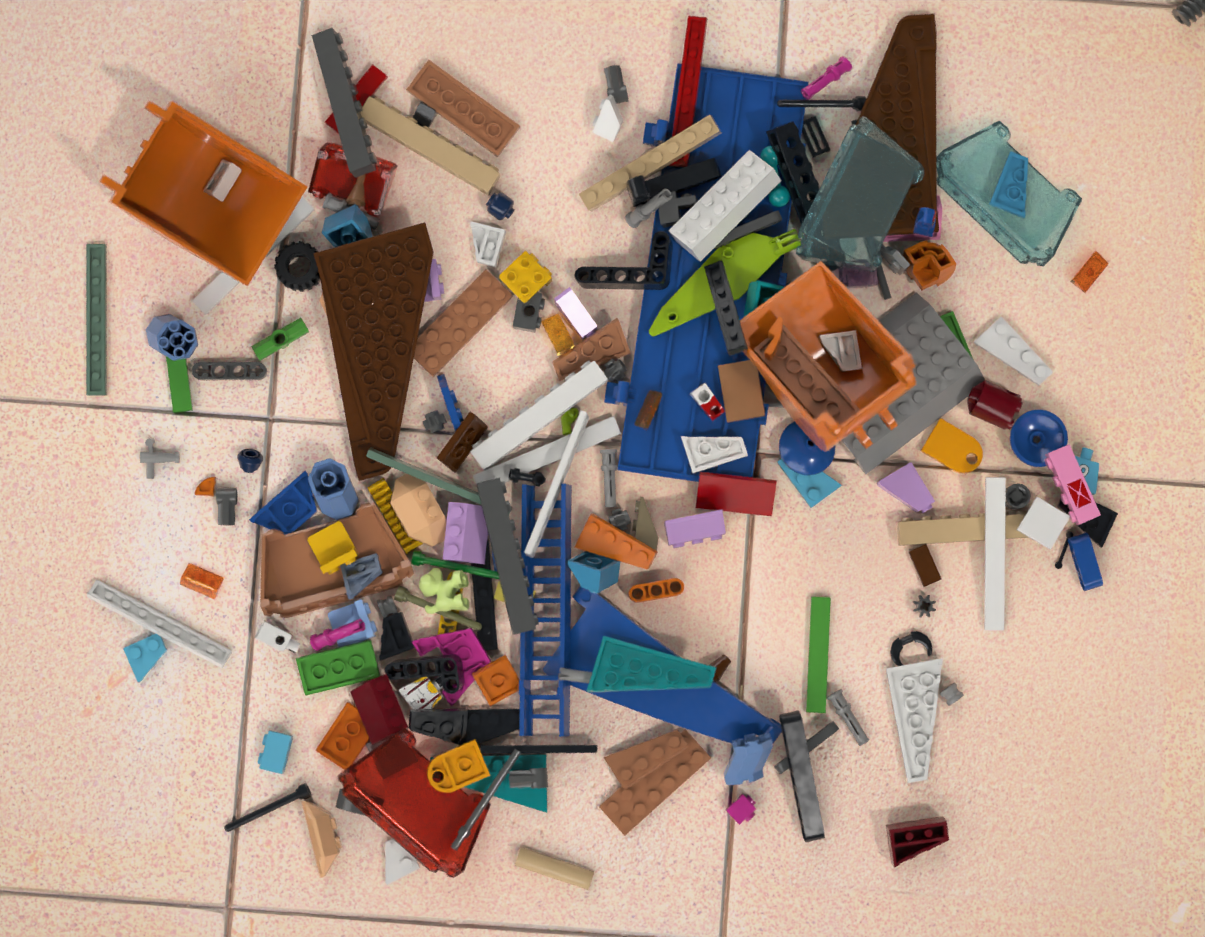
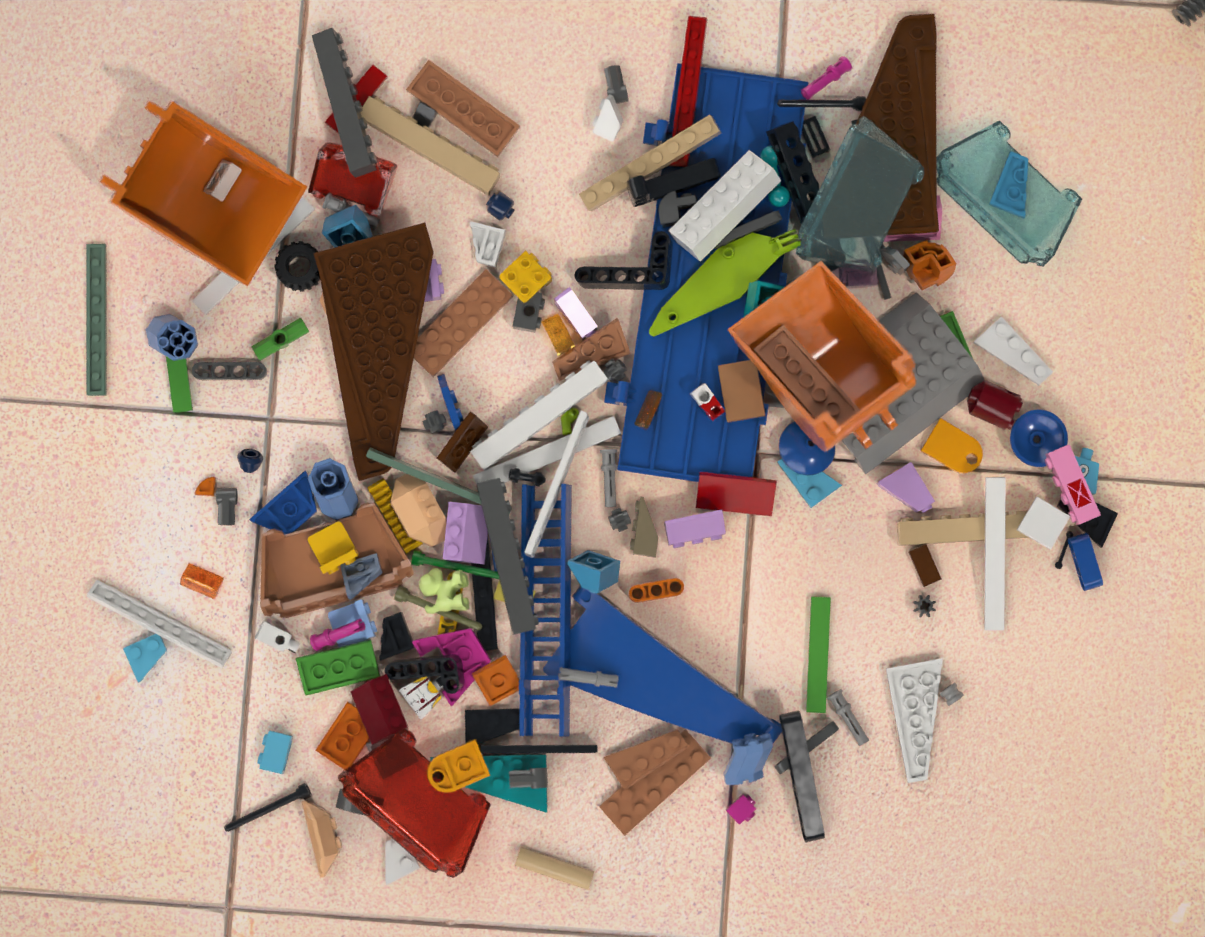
light grey piece [140,438,180,479] -> none
medium nougat cone [346,174,366,208] -> none
dark grey wheel [377,595,398,618] -> none
black wing [409,708,468,746] -> none
dark grey bar [450,749,521,851] -> none
orange wing [574,514,658,569] -> none
teal wing [587,636,716,693] -> none
light grey pin [625,189,672,228] -> none
white wing [681,436,748,473] -> none
black tile [704,260,748,356] -> none
reddish brown cone [709,654,731,682] -> none
orange slope [764,316,783,361] -> none
white wing [818,330,862,372] -> none
dark red wedge [886,816,949,868] -> none
black piece [890,631,932,666] -> none
blue leg [913,207,937,237] -> none
dark grey wheel [1005,483,1031,510] -> none
clear orange slope [1070,251,1109,293] -> none

